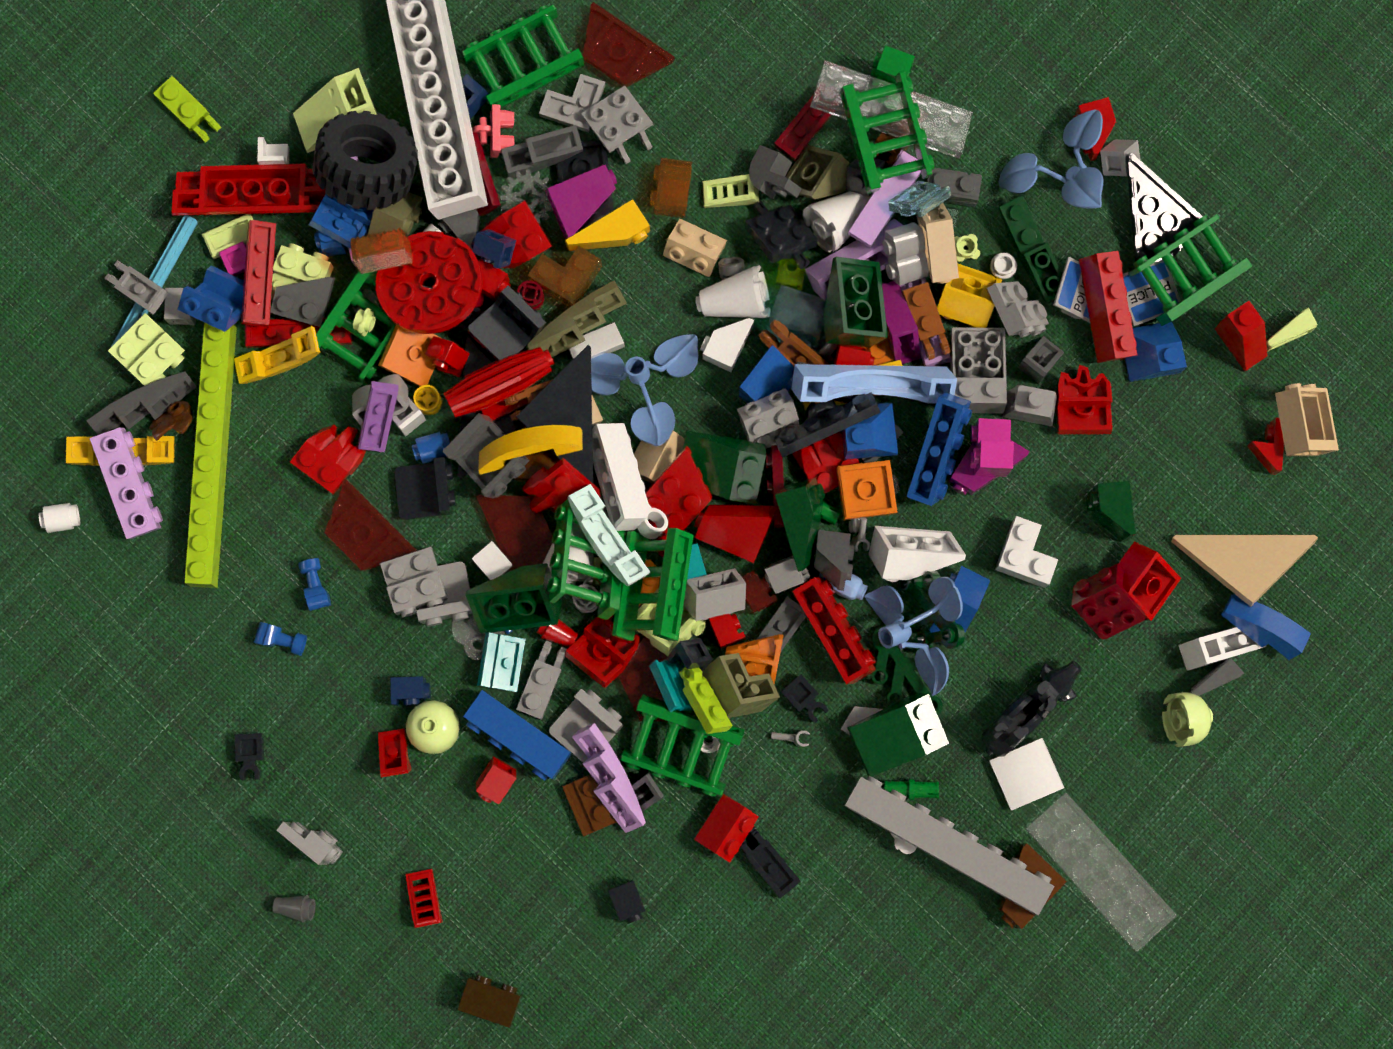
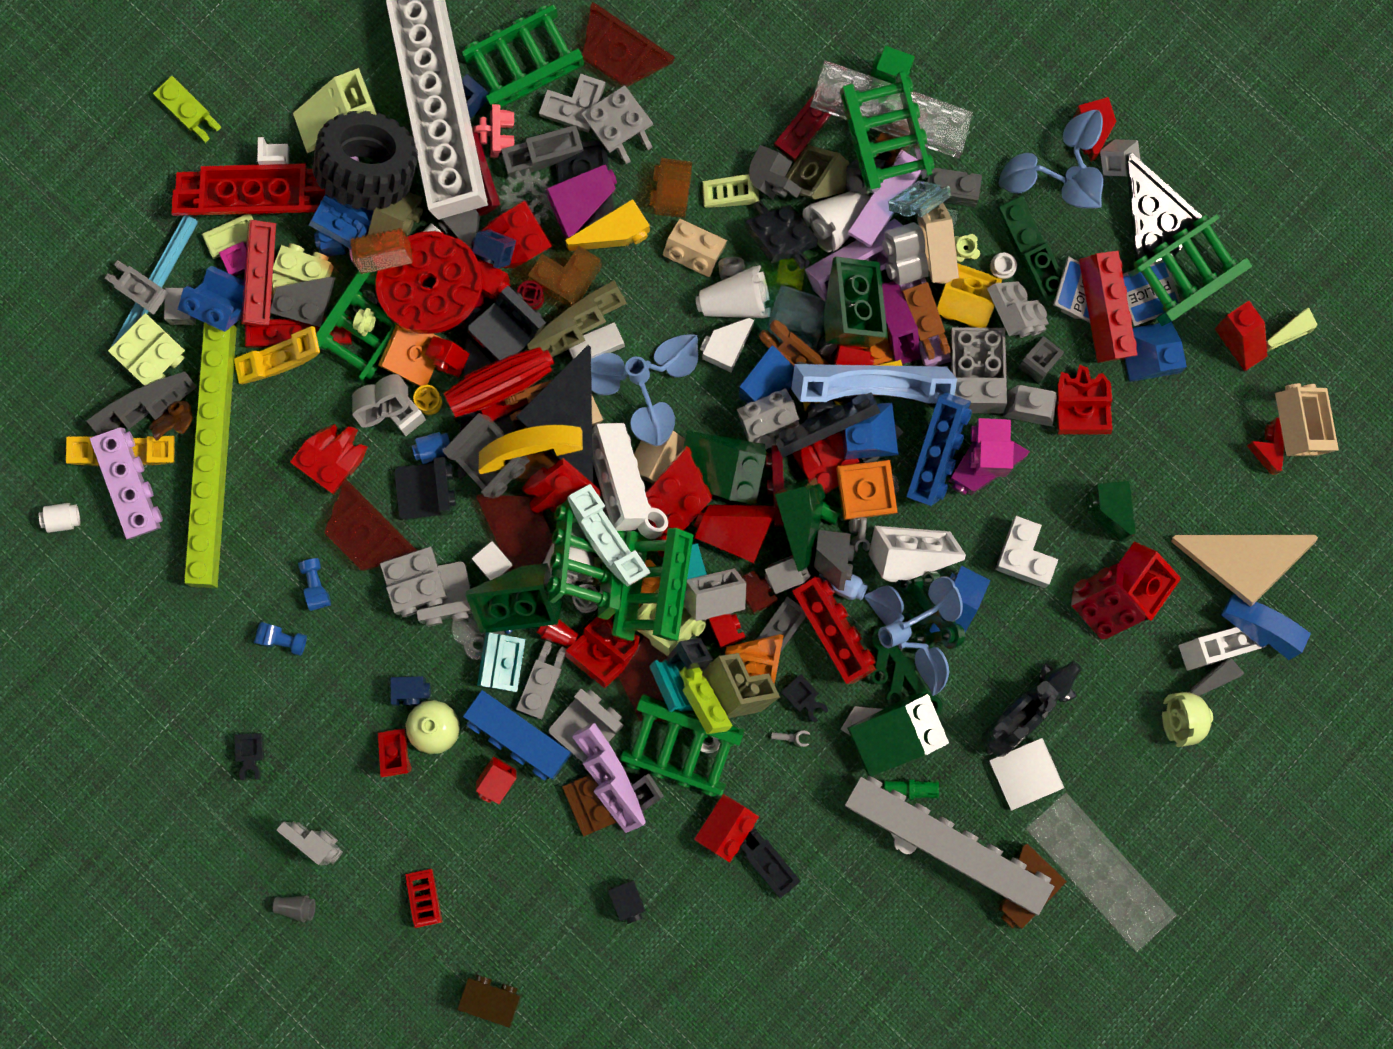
medium lavender tile [358,381,399,452] -> none

